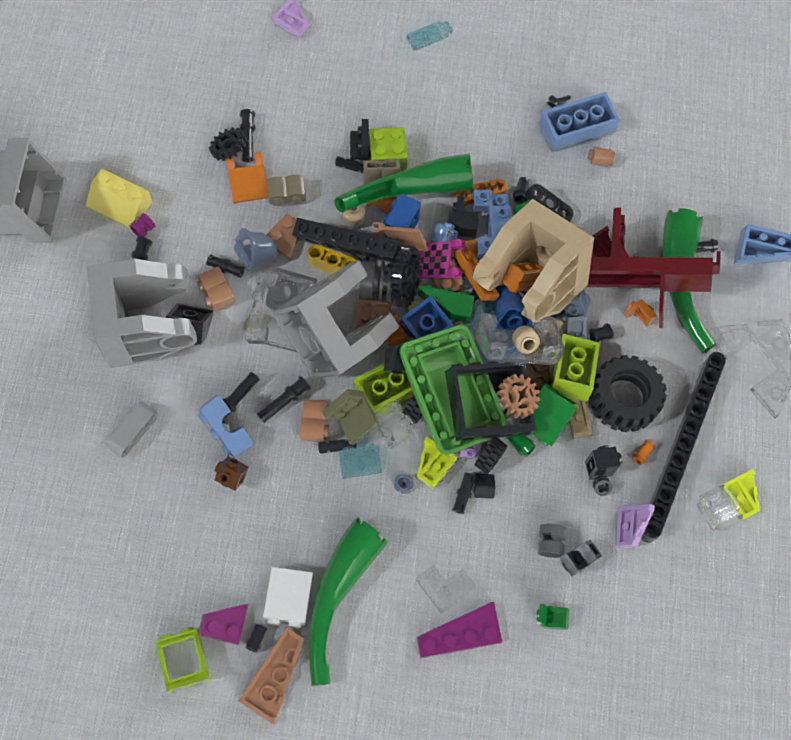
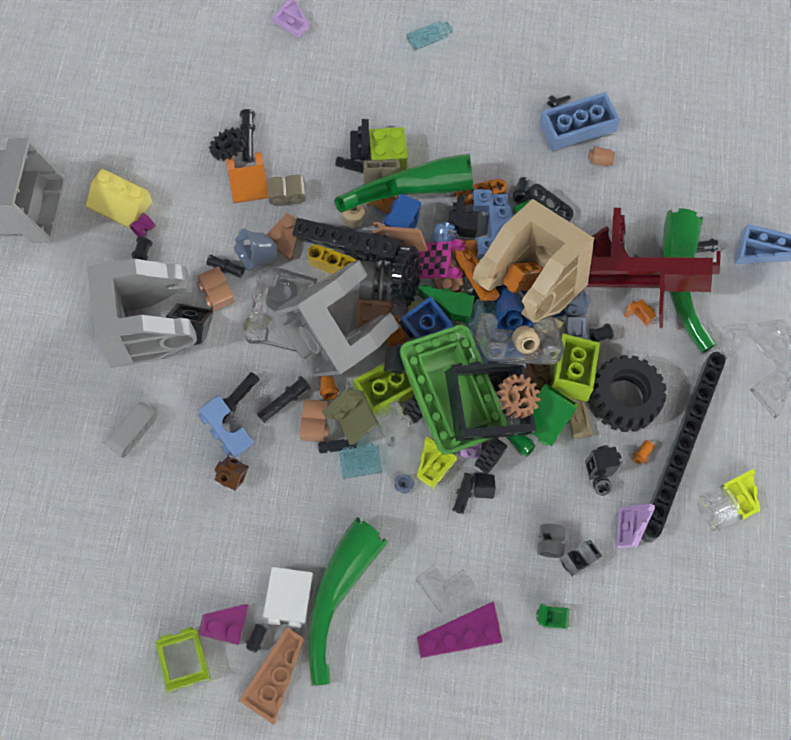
none -> orange cone [320,375,339,400]

